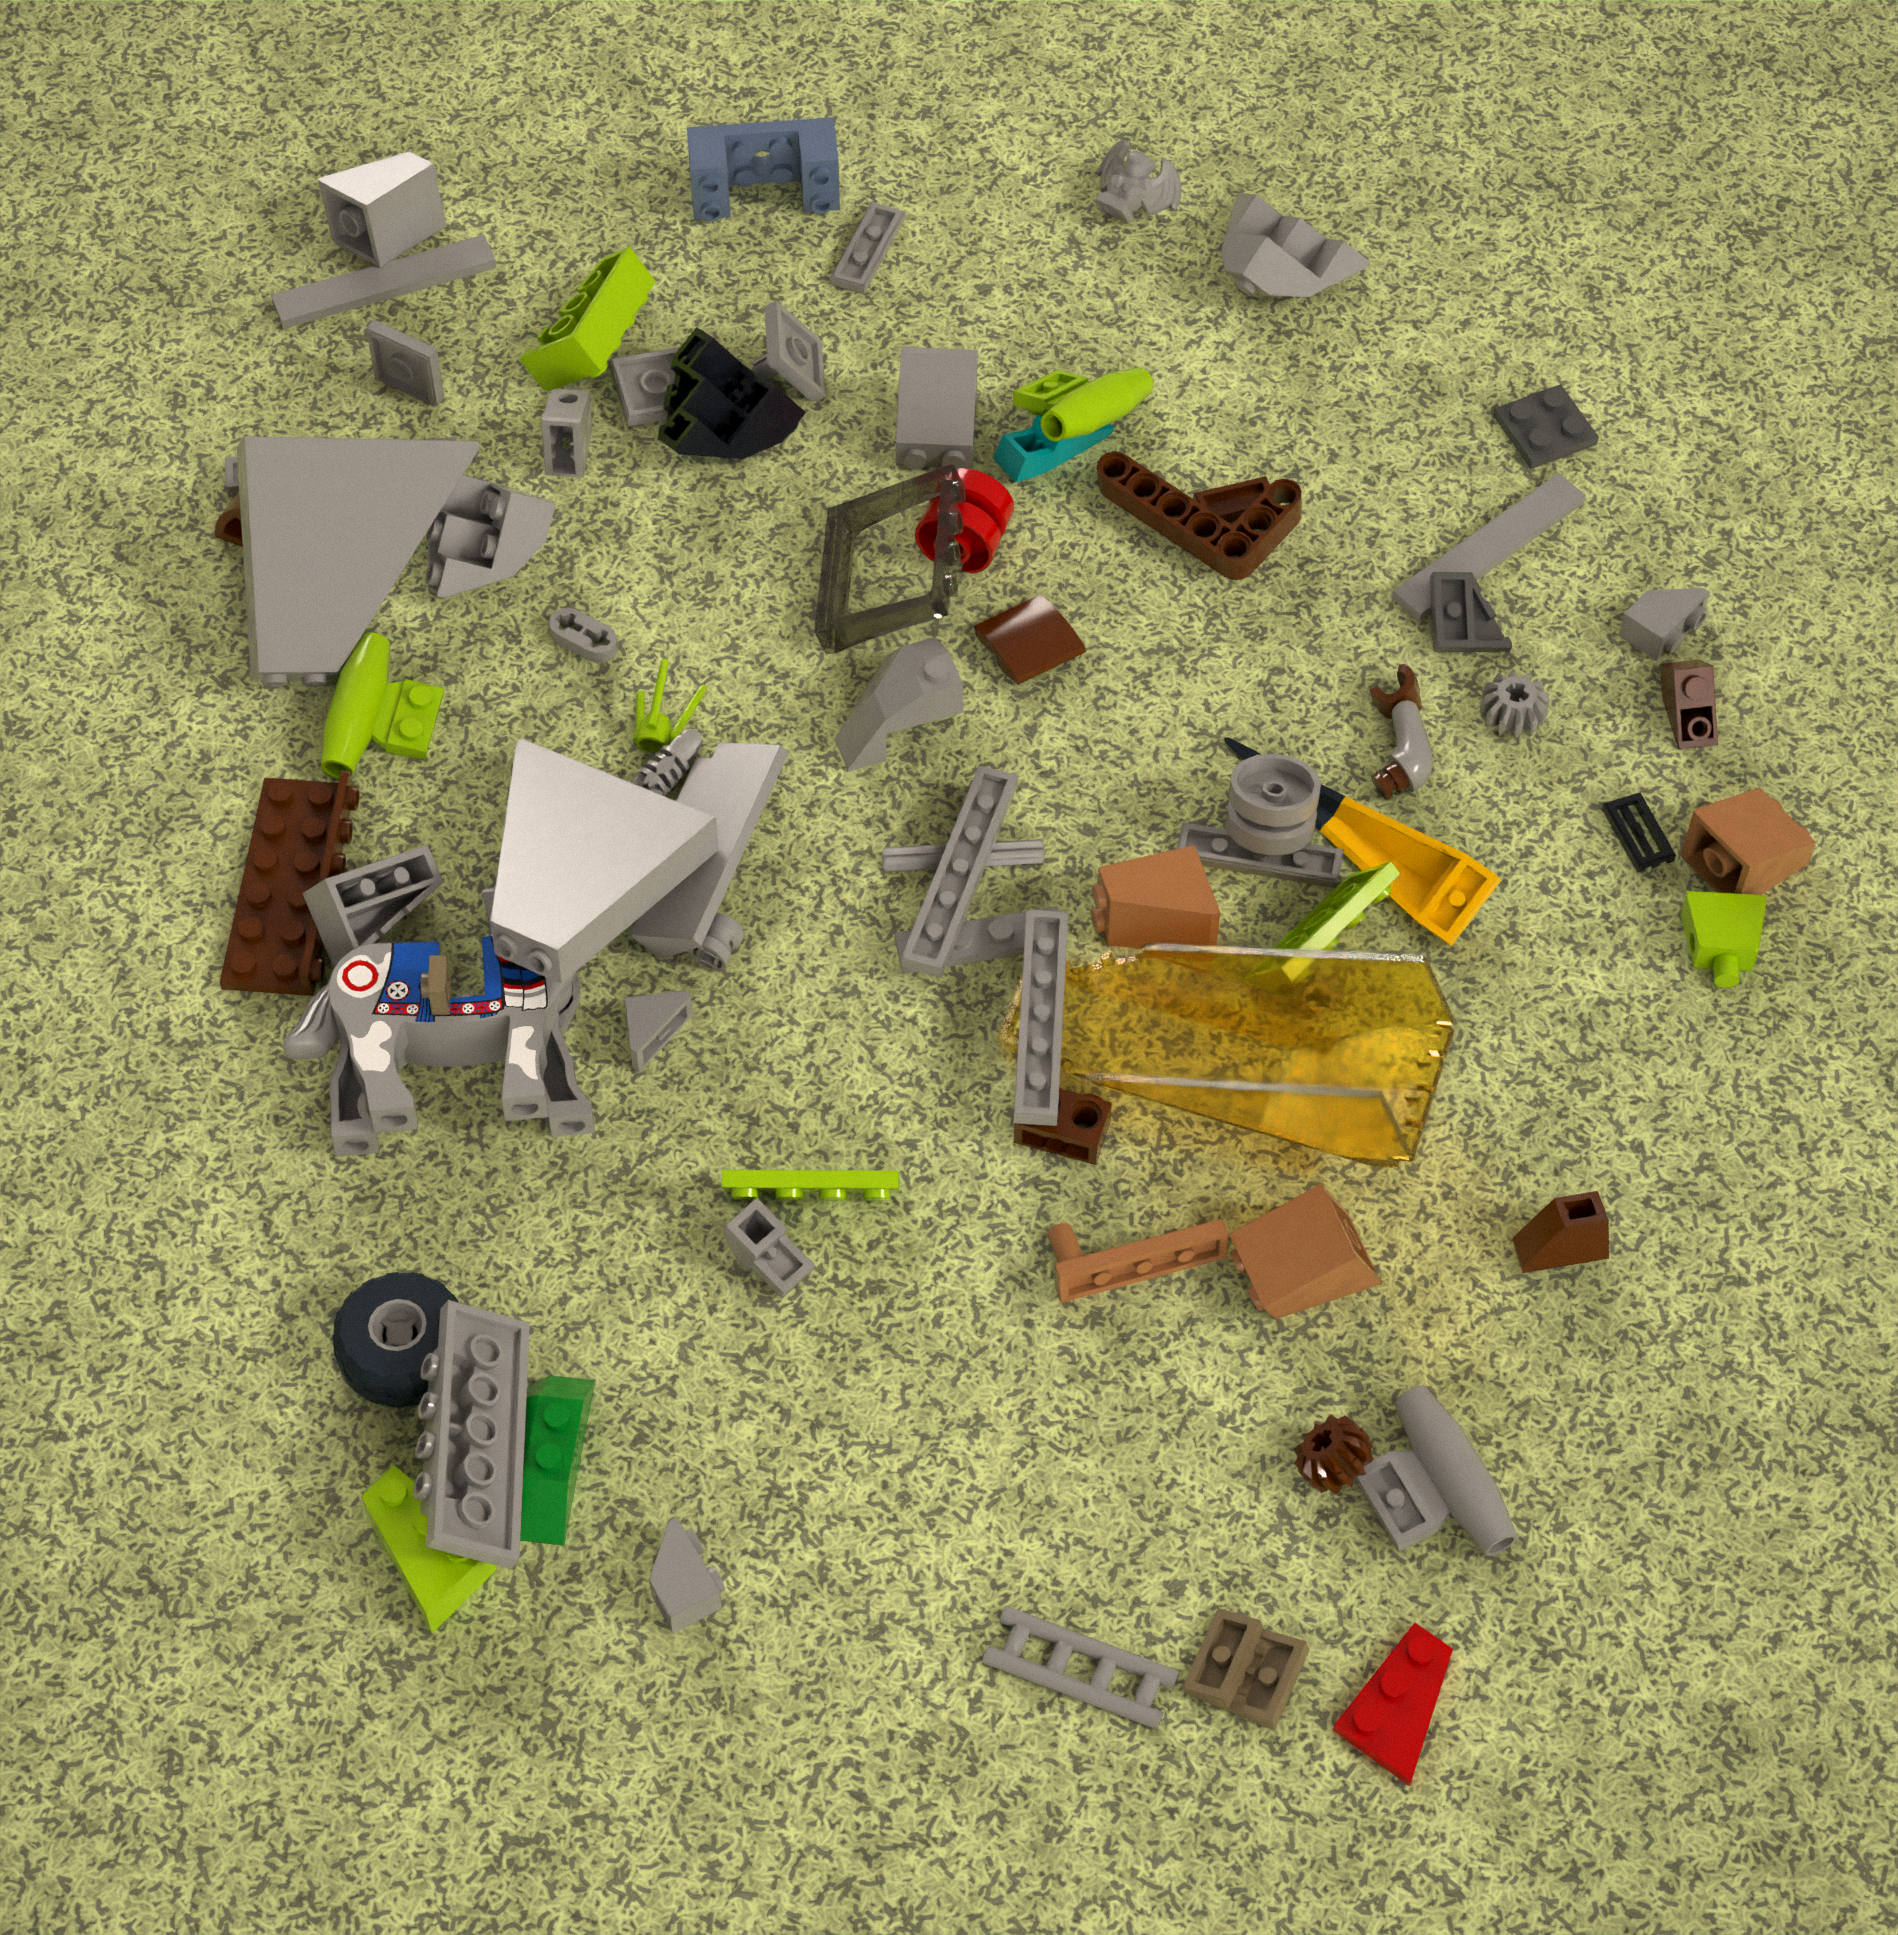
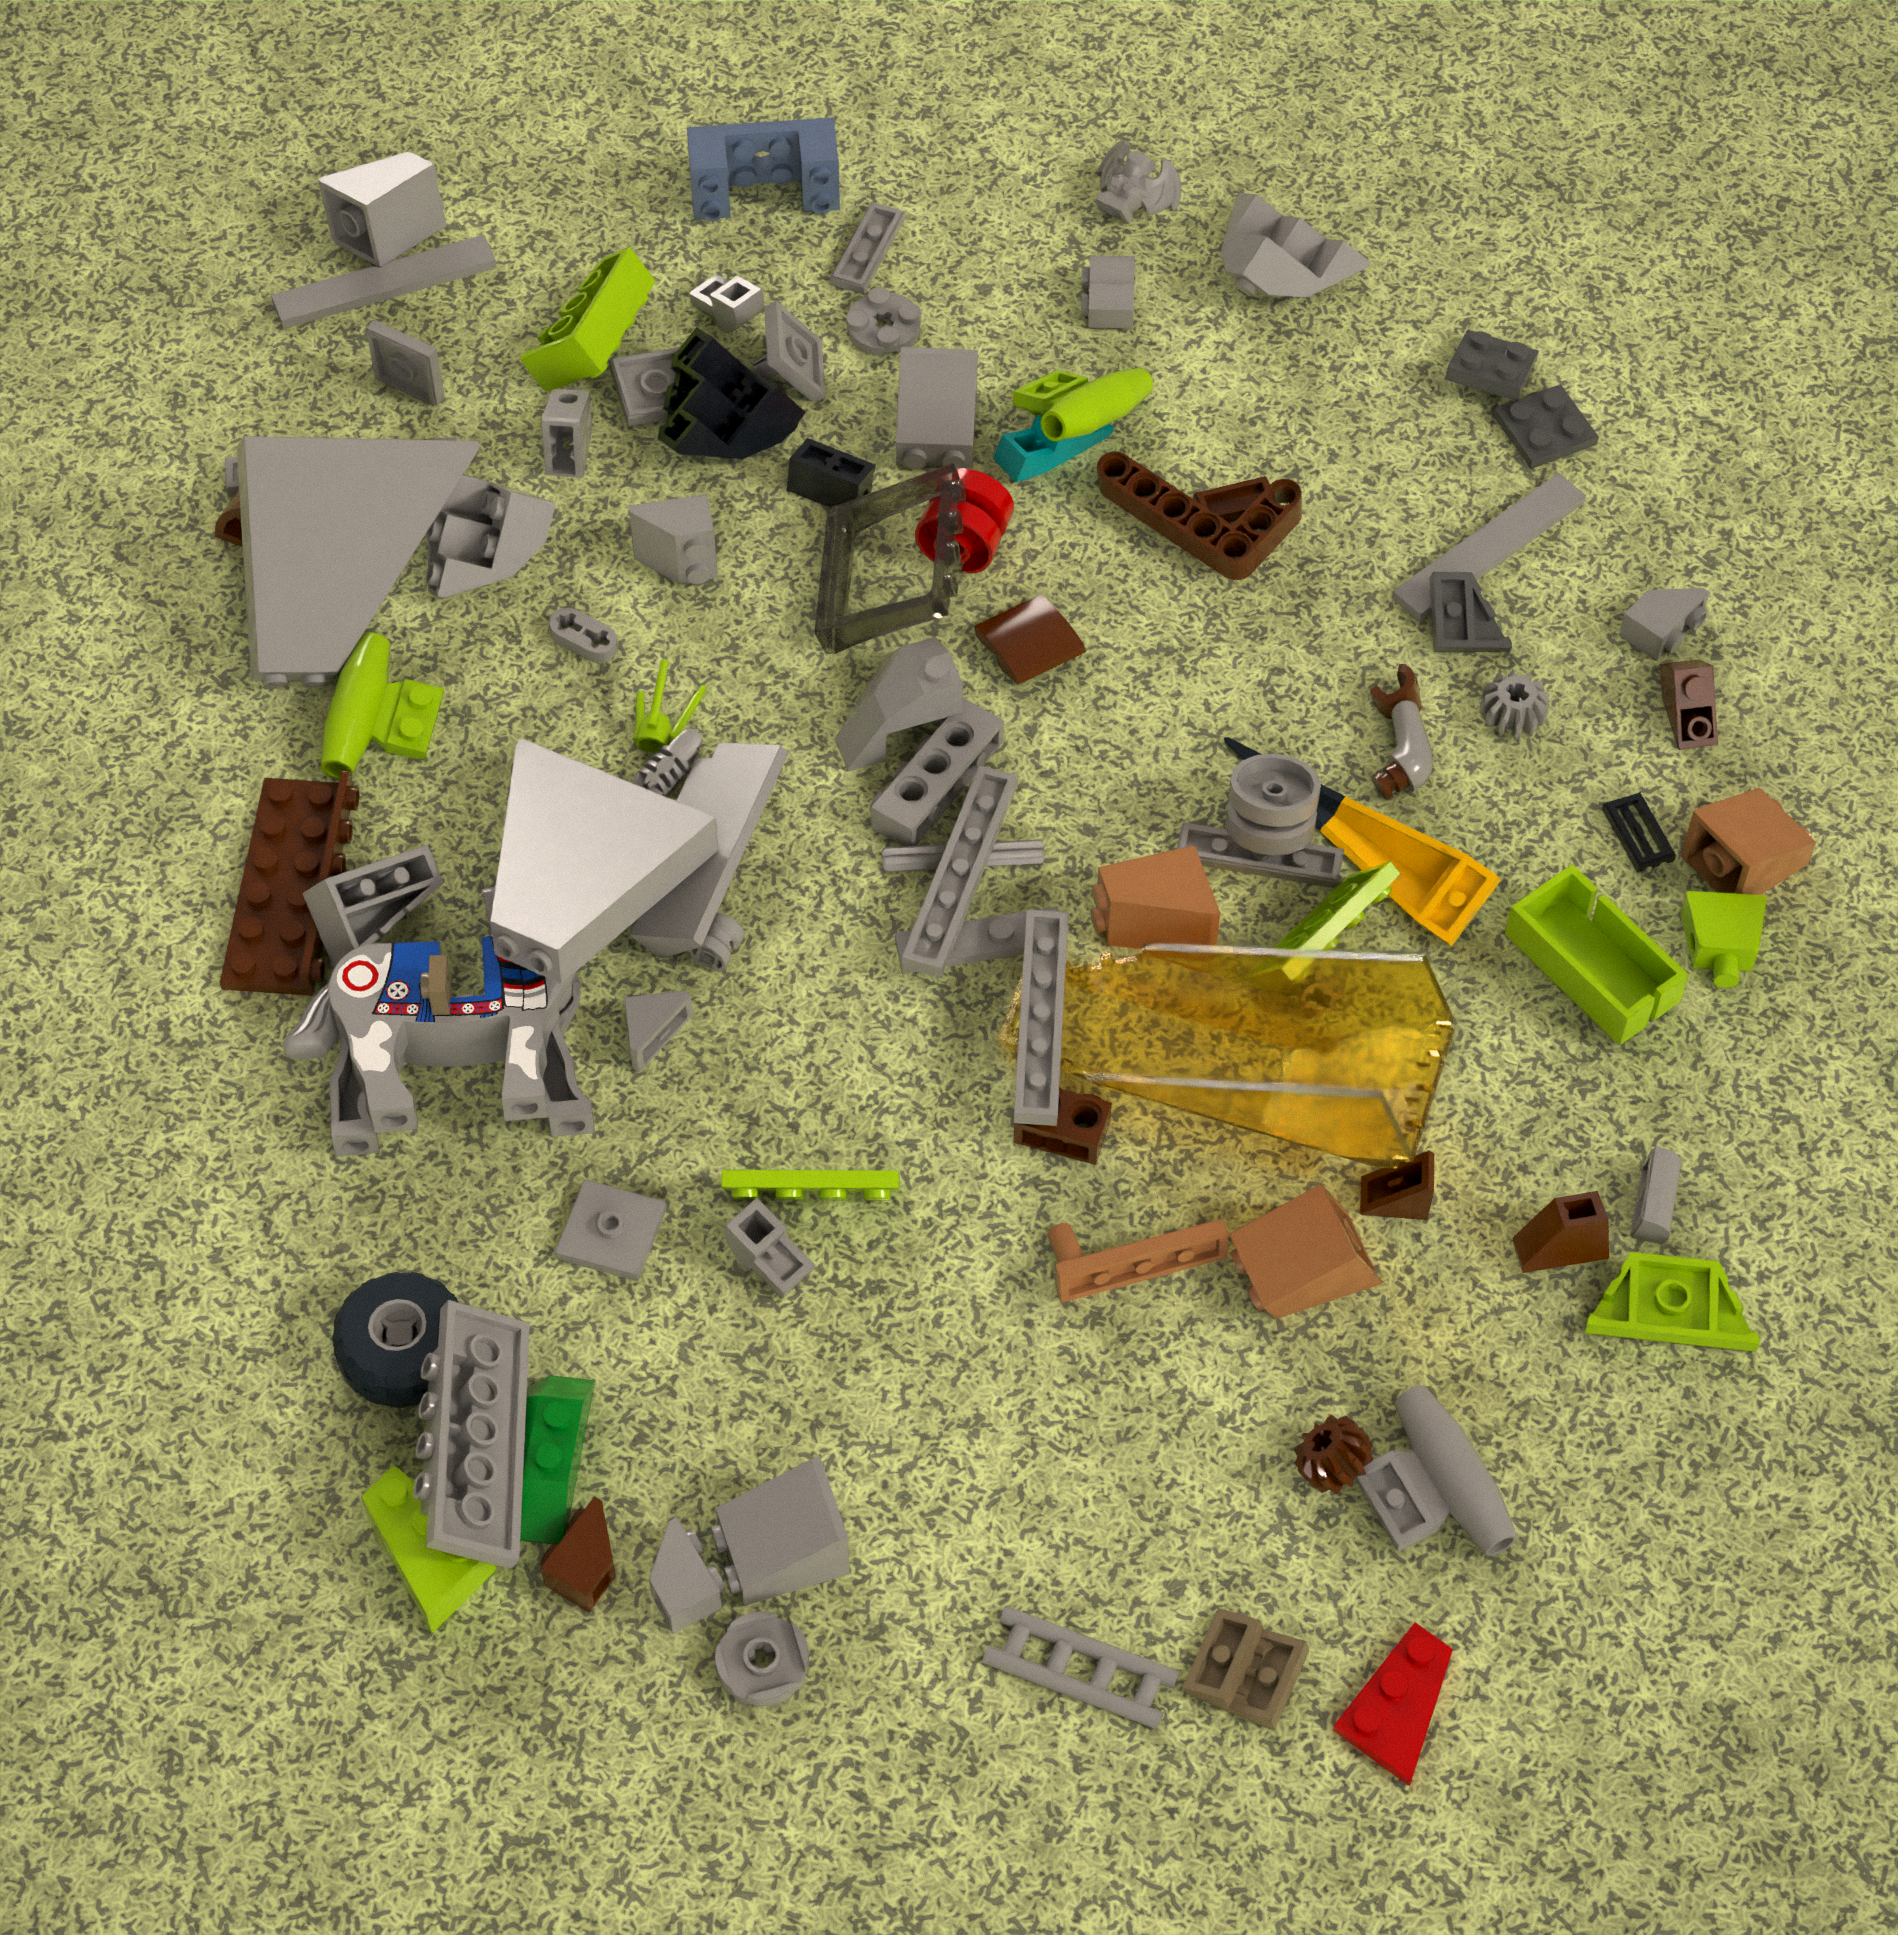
none -> reddish brown slope [540,1496,616,1613]
none -> light grey plate [555,1179,667,1281]
none -> light grey slope [629,494,718,584]
none -> light grey brick [689,274,764,333]
none -> light grey slope [710,1457,850,1606]
none -> light grey plate [715,1611,809,1706]
none -> black hinge [787,438,876,517]
none -> light grey plate [847,287,921,355]
none -> light grey brick [869,698,1004,846]
none -> light grey brick [1081,255,1135,329]
none -> reddish brown slope [1360,1150,1435,1220]
none -> dark grey plate [1445,329,1539,401]
none -> lime piece [1505,864,1689,1046]
none -> lime wing [1585,1252,1760,1352]
none -> light grey brick [1630,1146,1682,1244]

